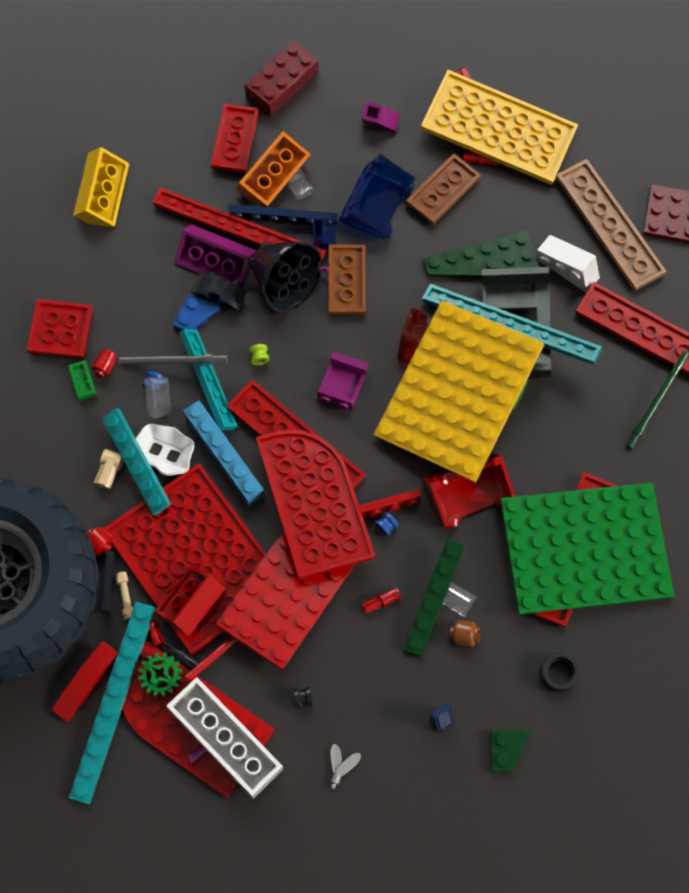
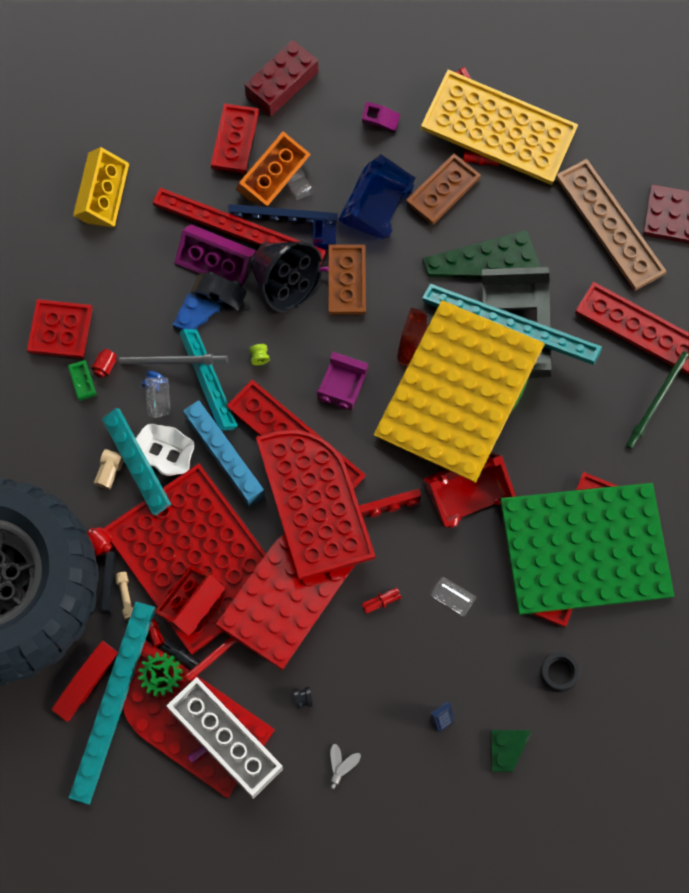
blue wheel [375,512,399,537] -> none
dark green plate [403,538,465,657] -> none
dark orange head [450,620,480,647] -> none
white wedge [537,235,600,293] -> none

